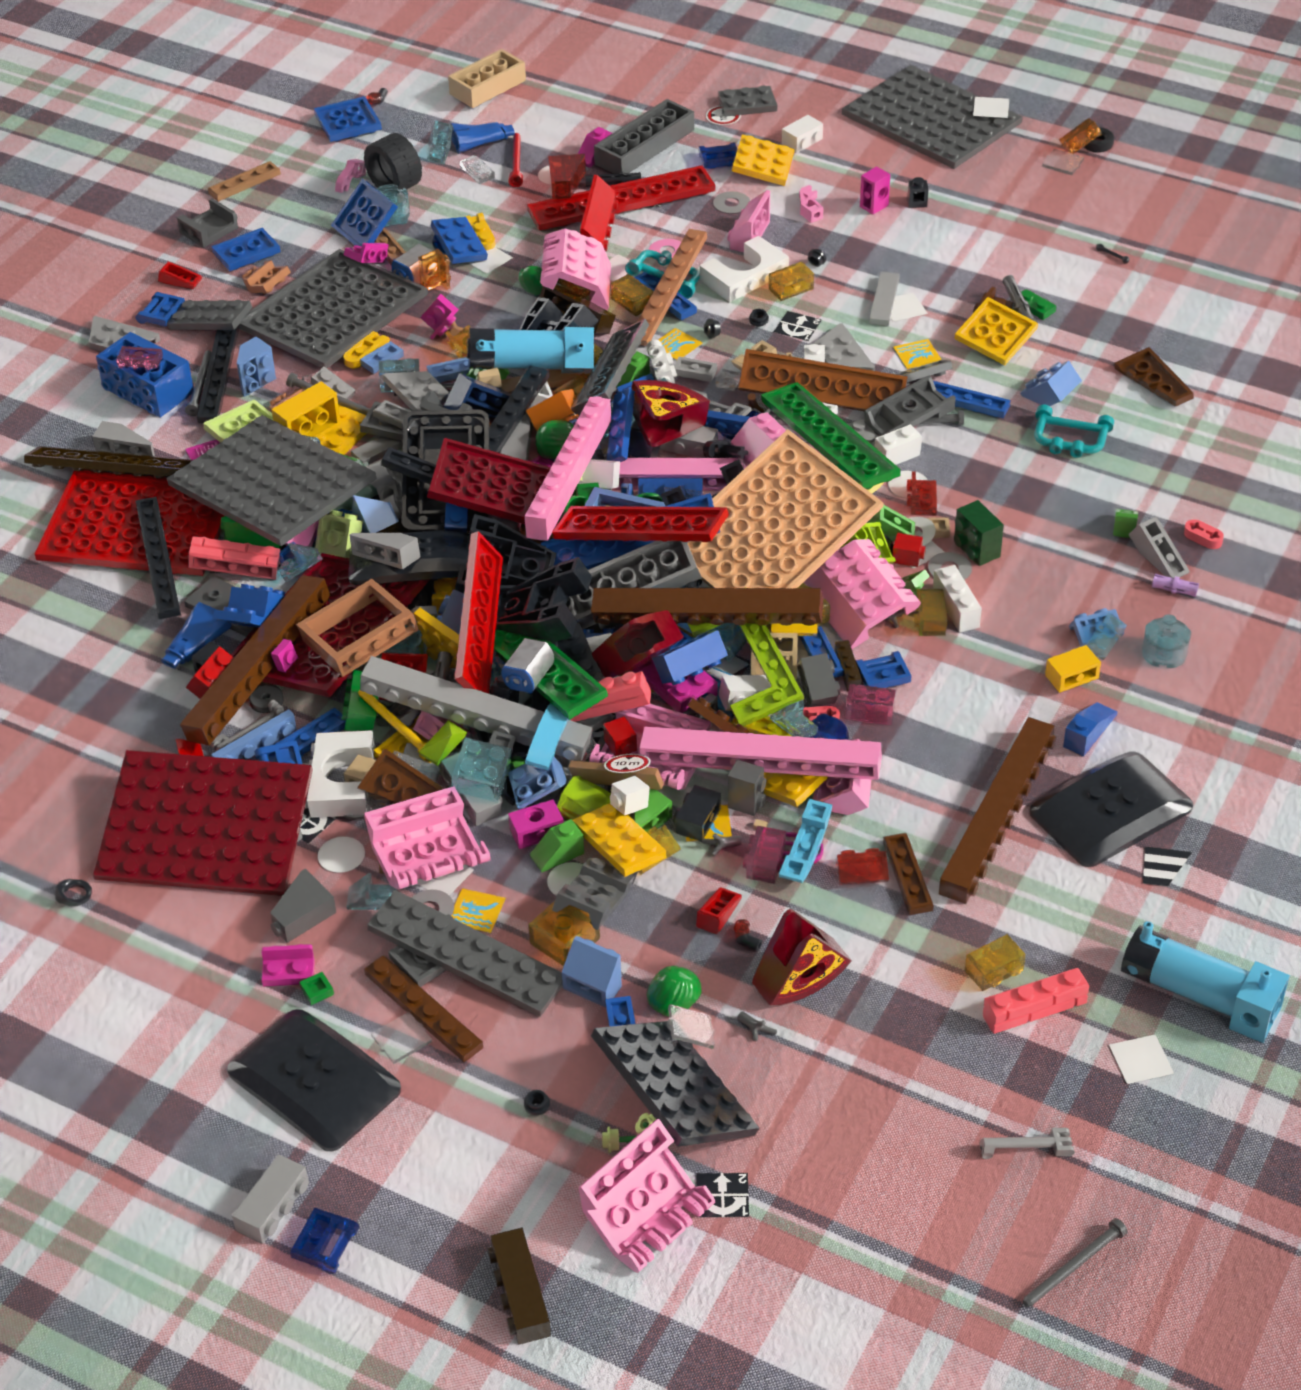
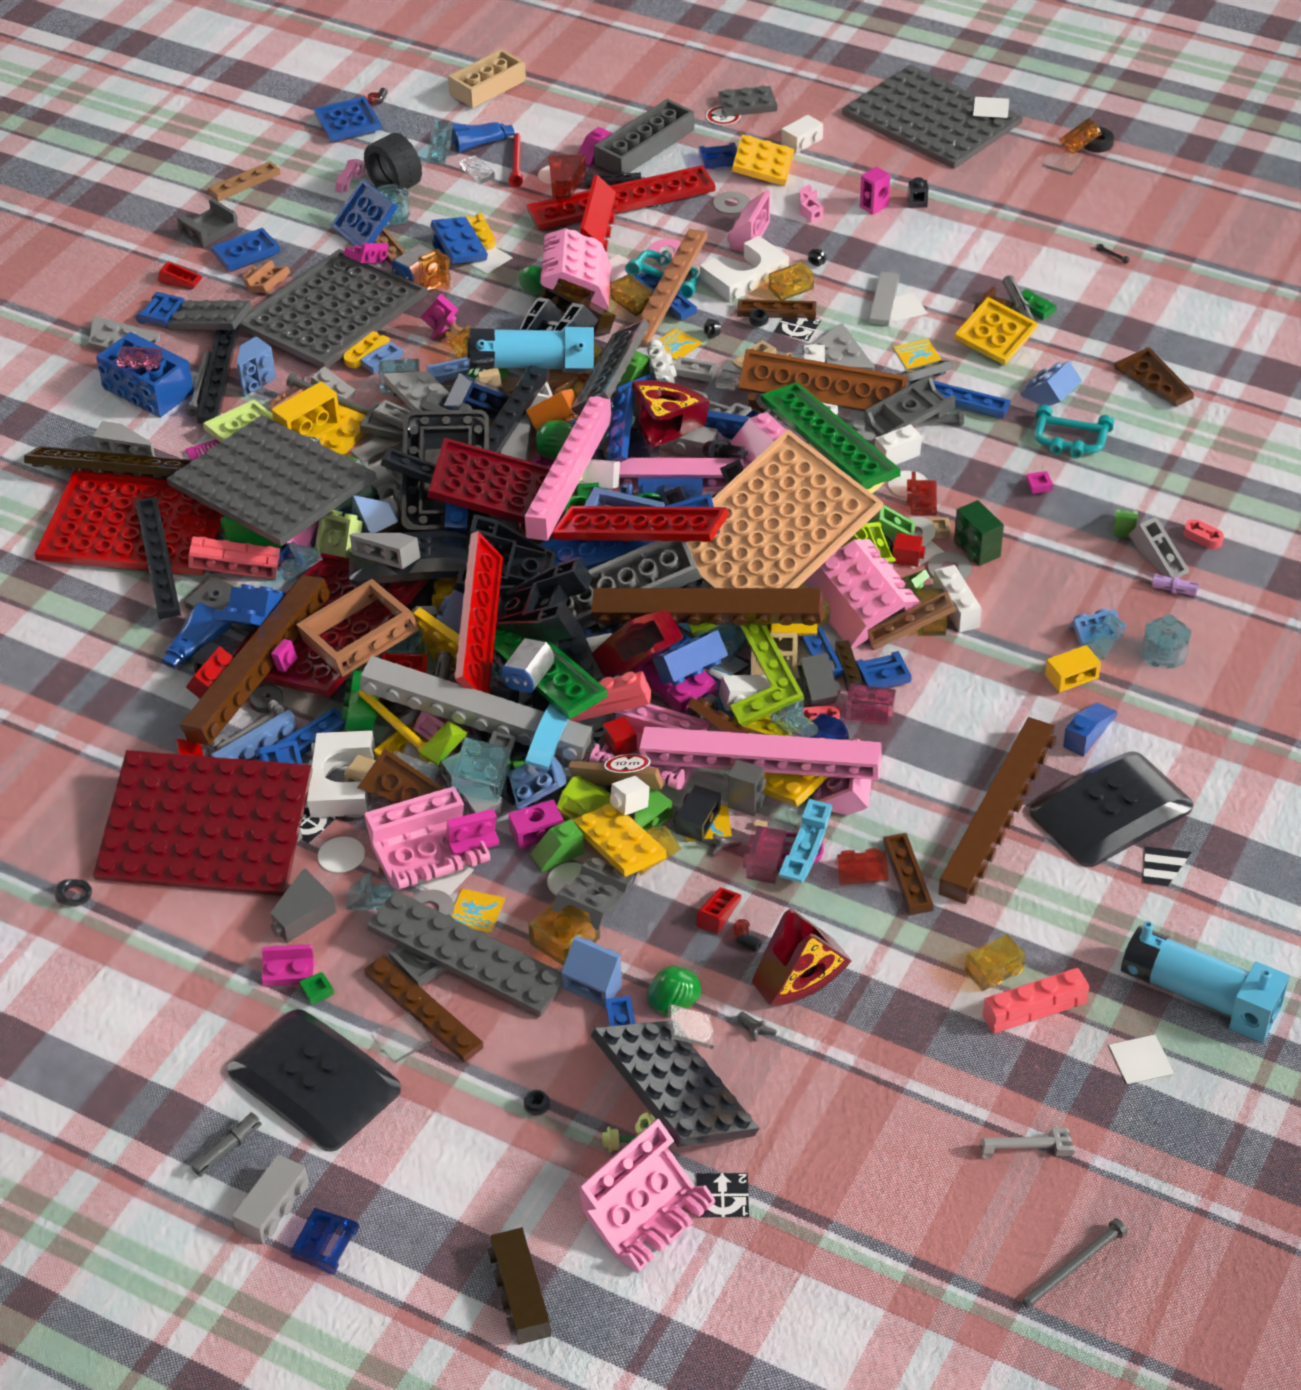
none -> dark grey pin [190,1112,262,1177]
none -> dark pink bracket [446,809,499,855]
none -> reddish brown tile [737,299,817,319]
none -> medium nougat tile [867,591,956,650]
none -> dark pink plate [1026,471,1053,494]

